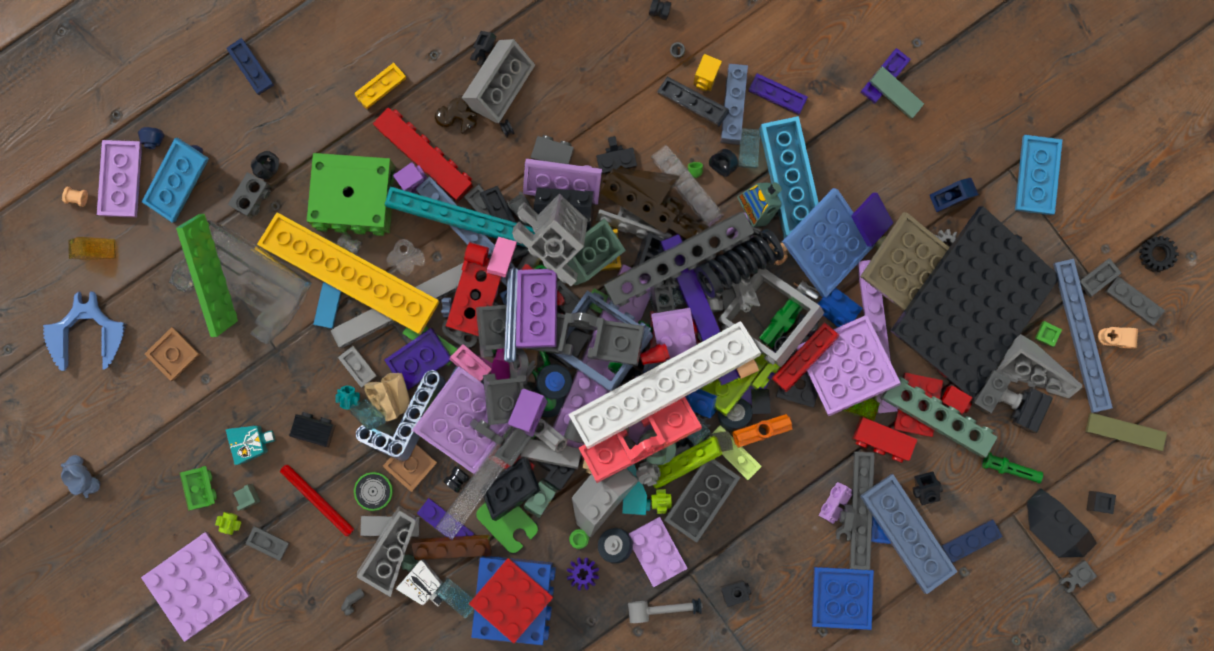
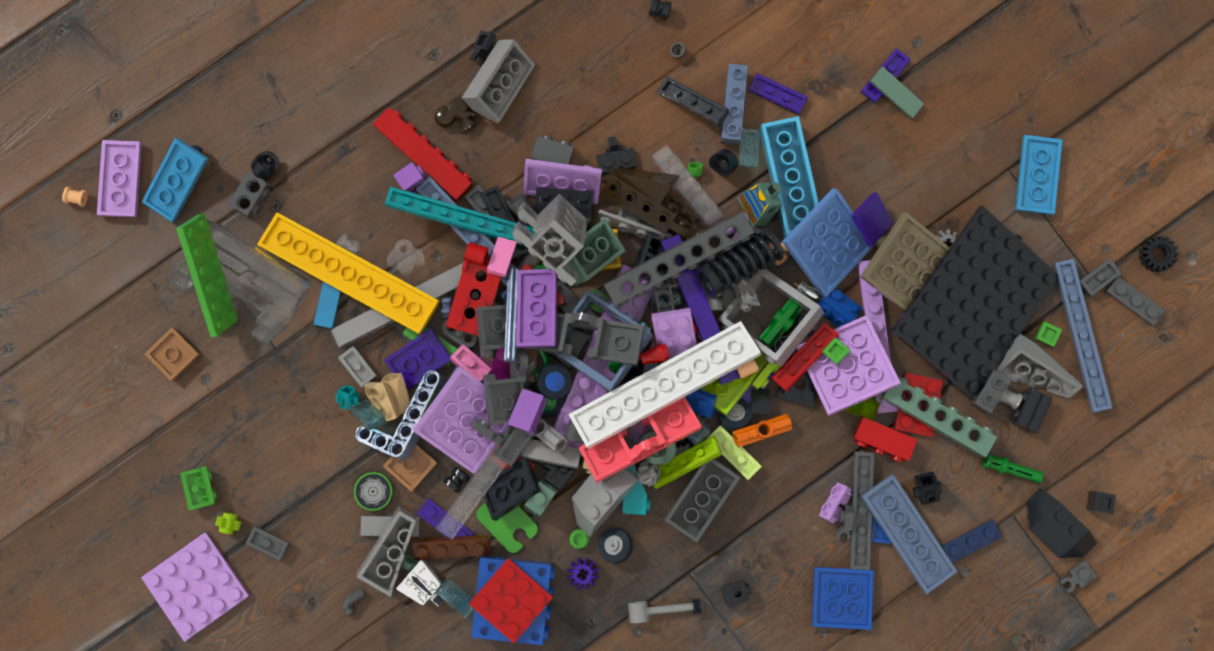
medium blue piece [43,291,126,371] -> none
sand blue hair [61,455,100,498] -> none
clear yellow slope [68,237,116,260] -> none
dark blue cone [138,127,165,149] -> none
dark blue plate [226,38,274,95] -> none
teal torso [226,426,276,465] -> none
sand green panel [234,484,261,511] -> none
red axle [280,465,354,536] -> none
black brick [289,412,336,447] -> none
bright green gear [307,153,396,236] -> none
yellow hinge [354,63,406,109] -> none
black bush [499,119,515,138] -> none
lavender plate [629,517,688,587] -> none
lime gear [651,489,672,514] -> none
yellow brick [693,54,722,92] -> none
clear smoke tile [710,431,733,452] -> none
dark blue slope [929,178,979,212] -> none
red brick [940,386,972,415] -> none
olive tile [1085,413,1167,451] -> none
light nougat piece [1097,327,1138,349] -> none
none -> bright green plate [822,337,850,366]

